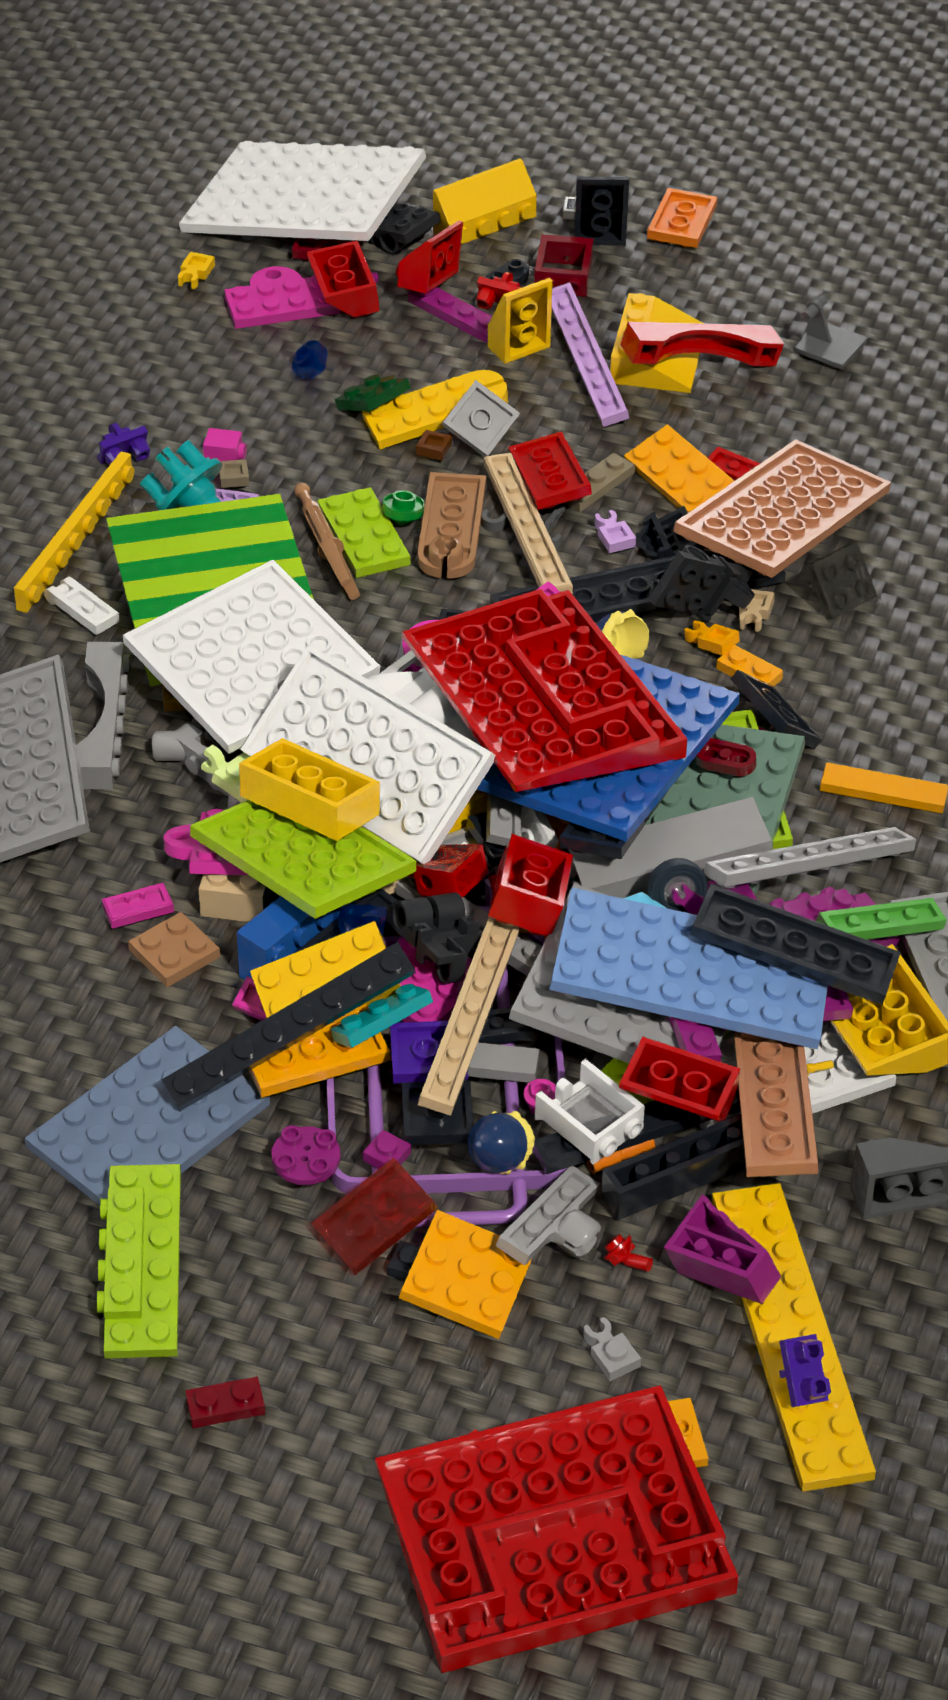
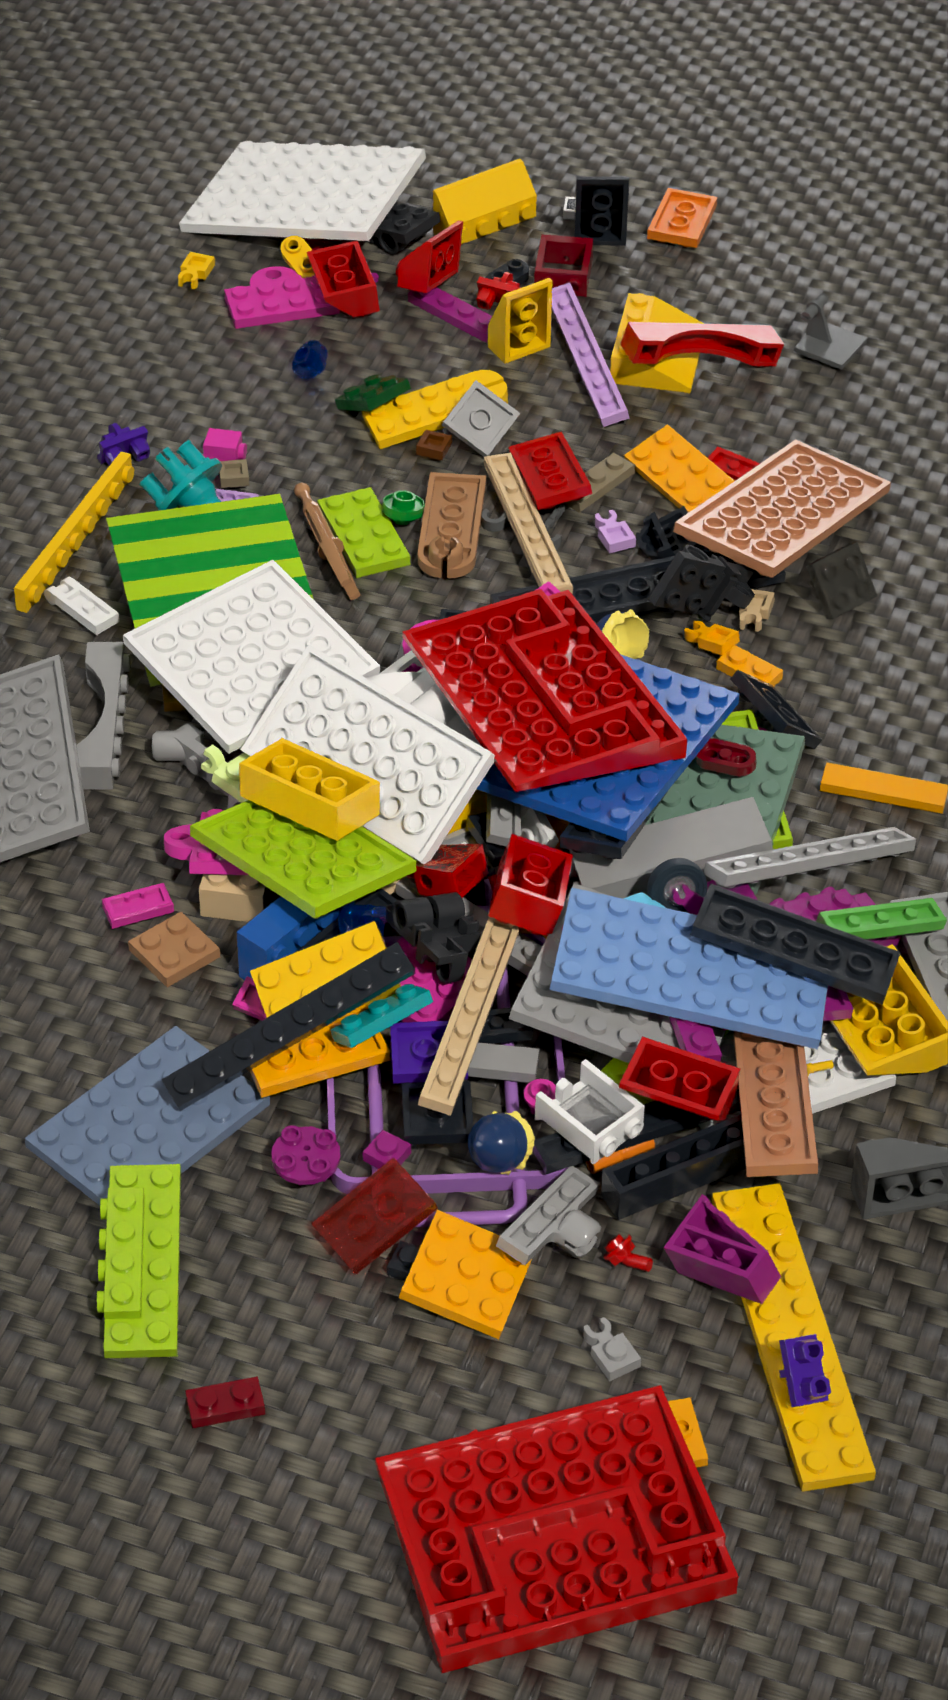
none -> yellow plate [281,236,314,278]

